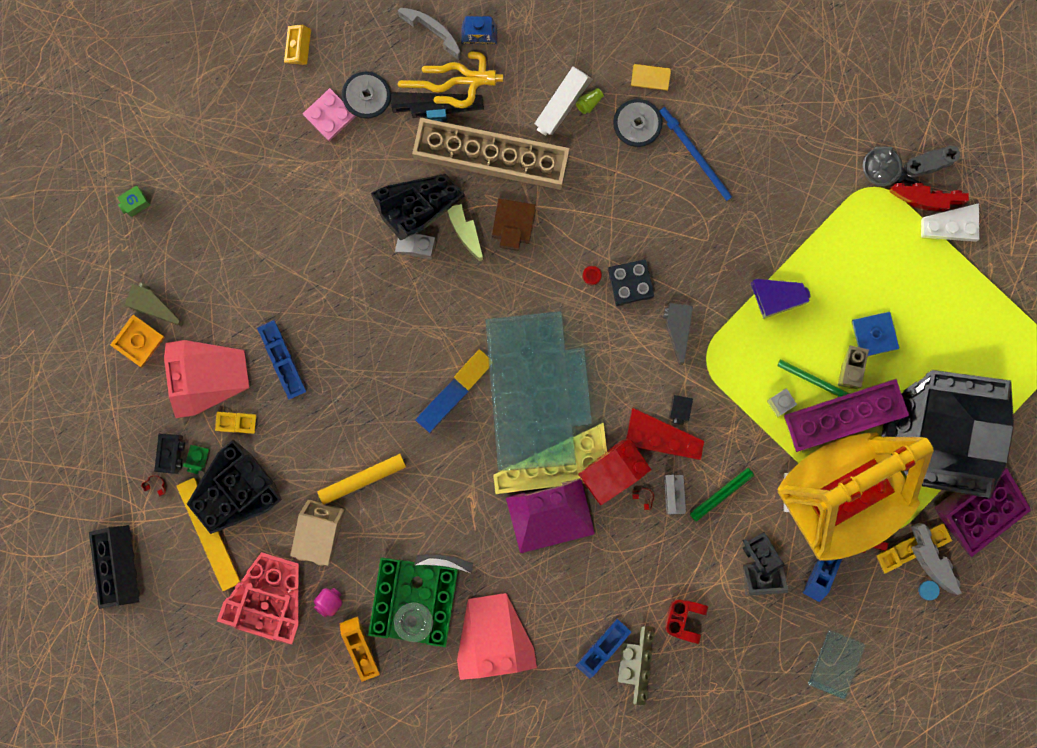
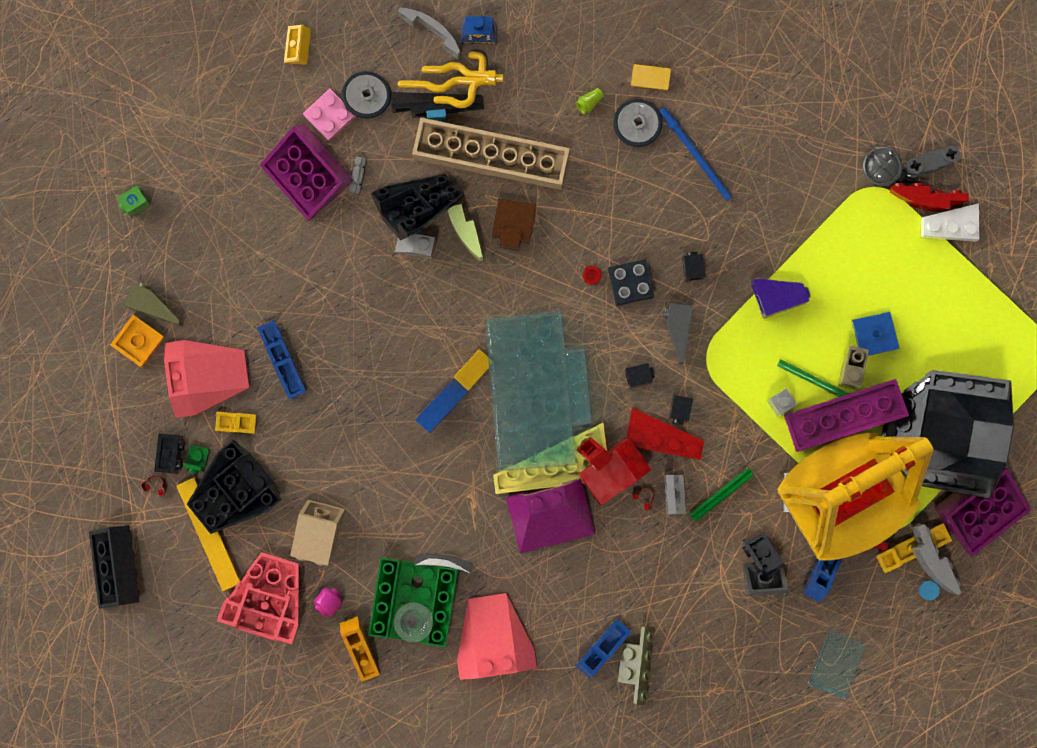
yellow piece [317,454,406,505] -> none
white slope [534,67,593,136] -> none
red piece [665,599,709,644] -> none
none -> magenta slope [260,124,353,221]
none -> light grey axle [349,157,366,194]
none -> red slope [577,437,612,471]
none -> black brick [625,363,655,389]
none -> black brick [682,252,706,282]

